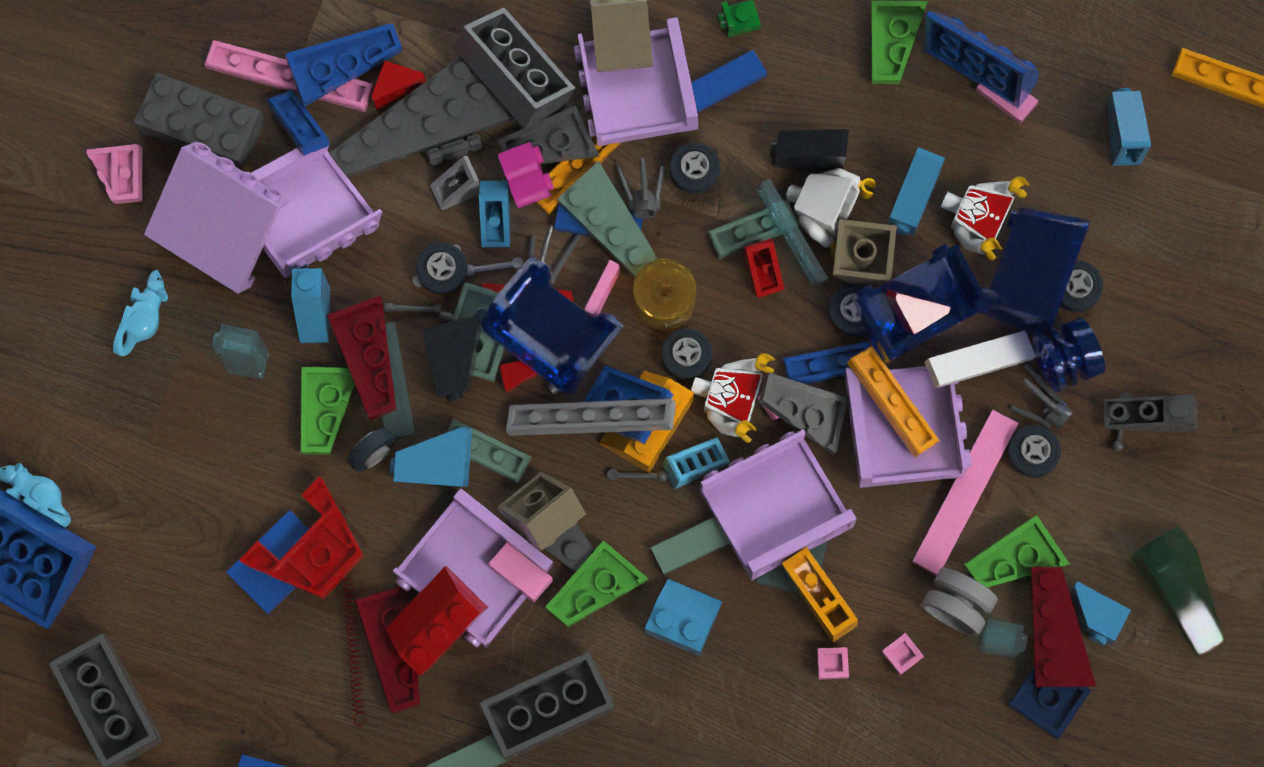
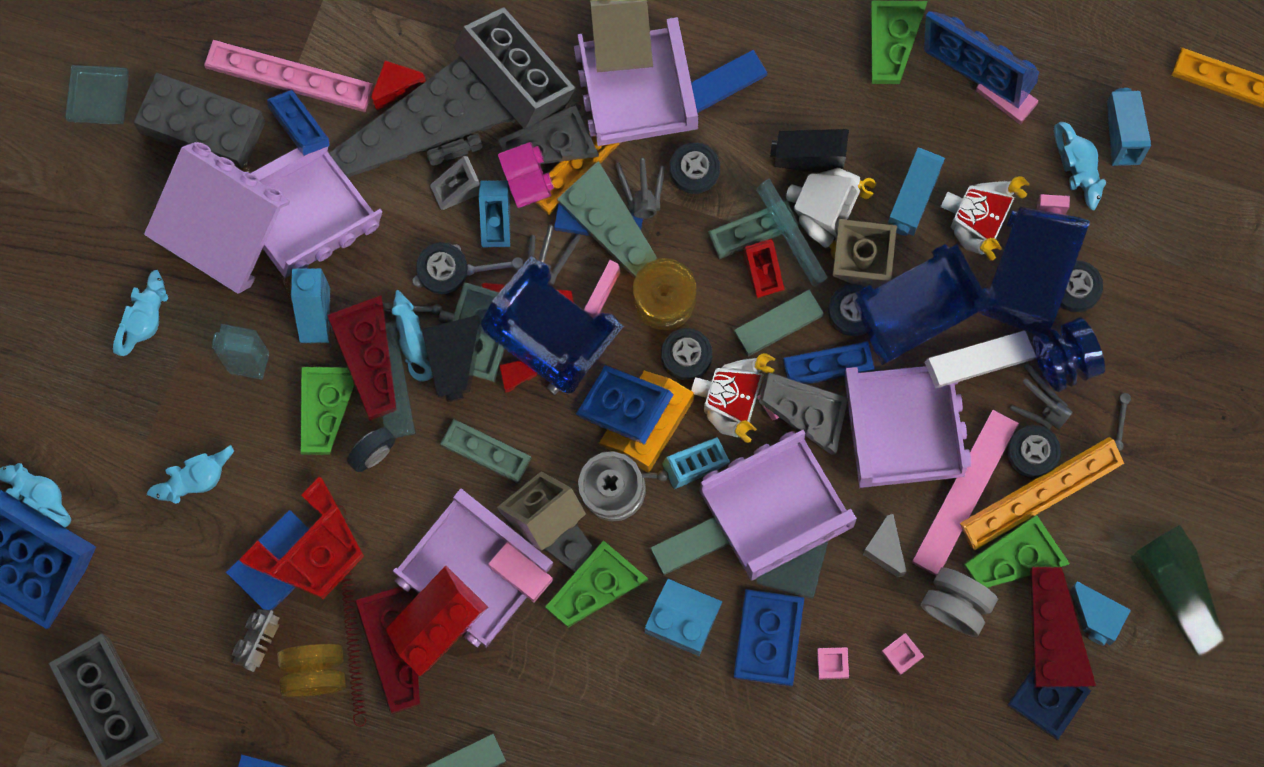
bright pink wing [87,144,142,204] -> none
blue wing [285,23,402,107] -> none
dark azure slope [390,427,472,487] -> none
dark grey brick [480,652,615,761] -> none
light grey tile [506,398,676,436] -> none
green bracket [717,0,761,37] -> none
light orange slope [782,547,858,642] -> none
light orange tile [847,346,940,458] -> none
slope [886,290,951,334] -> none
clear light blue brick [980,618,1027,659] -> none
dark grey slope [1104,395,1198,432] -> none
none -> clear light blue tile [65,65,129,124]
none -> medium azure animal [147,445,234,504]
none -> light grey hinge [232,609,280,672]
none -> clear yellow wheel [277,644,346,697]
none -> medium azure animal [392,290,433,382]
none -> light grey wheel [578,451,646,521]
none -> sand green tile [734,290,824,357]
none -> blue tile [734,589,804,687]
none -> light grey slope [863,514,906,577]
none -> light orange tile [960,437,1124,550]
none -> bright pink plate [1036,194,1070,219]
none -> medium azure animal [1054,122,1106,210]

